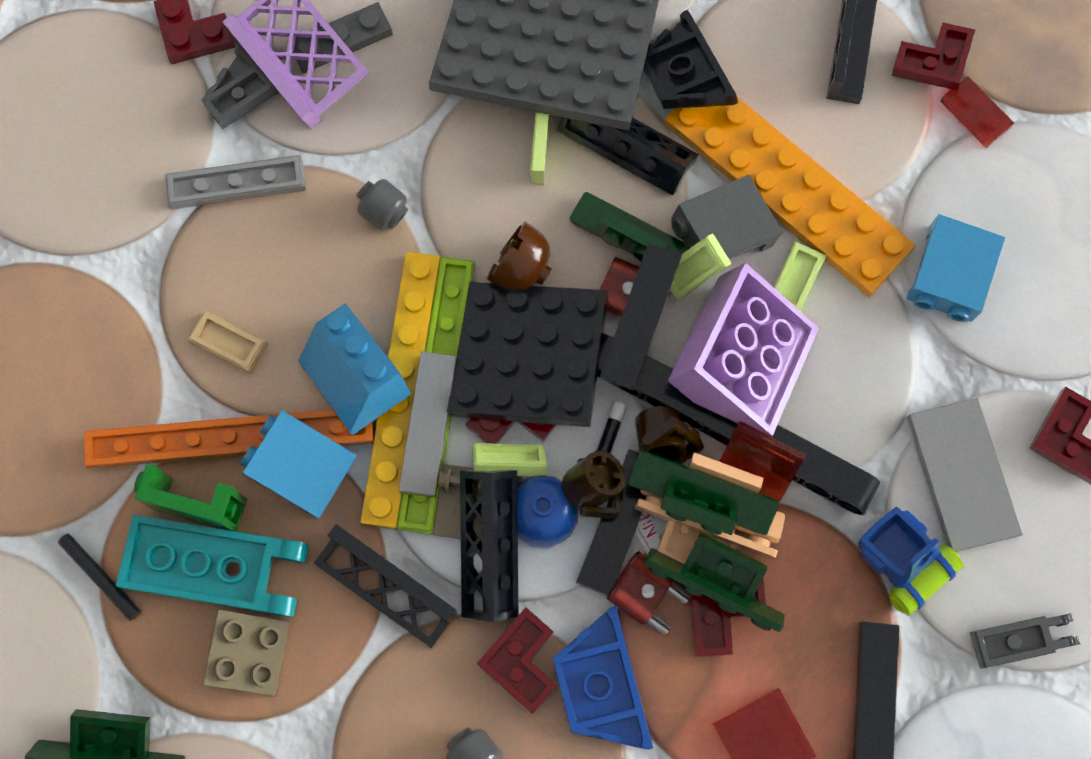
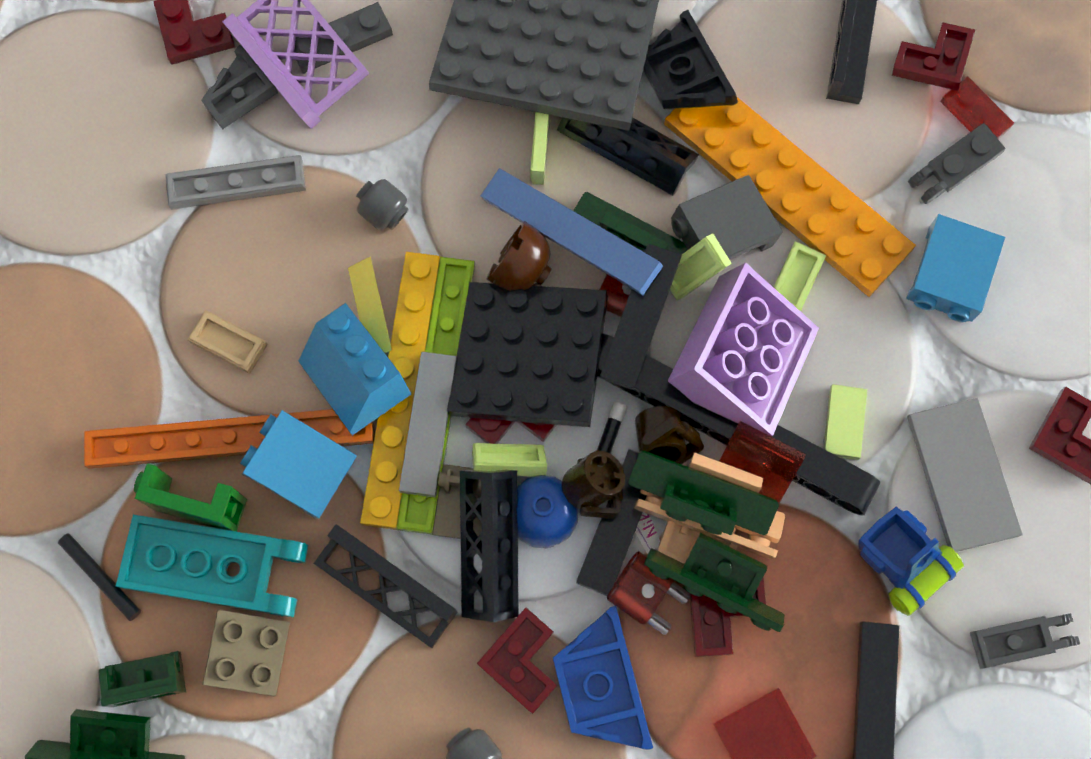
none -> dark green hinge [99,651,186,707]
none -> light yellow sticker [348,256,392,353]
none -> medium blue tile [480,168,663,295]
none -> yellowish green tile [824,384,867,460]
none -> dark grey hinge [907,123,1006,204]

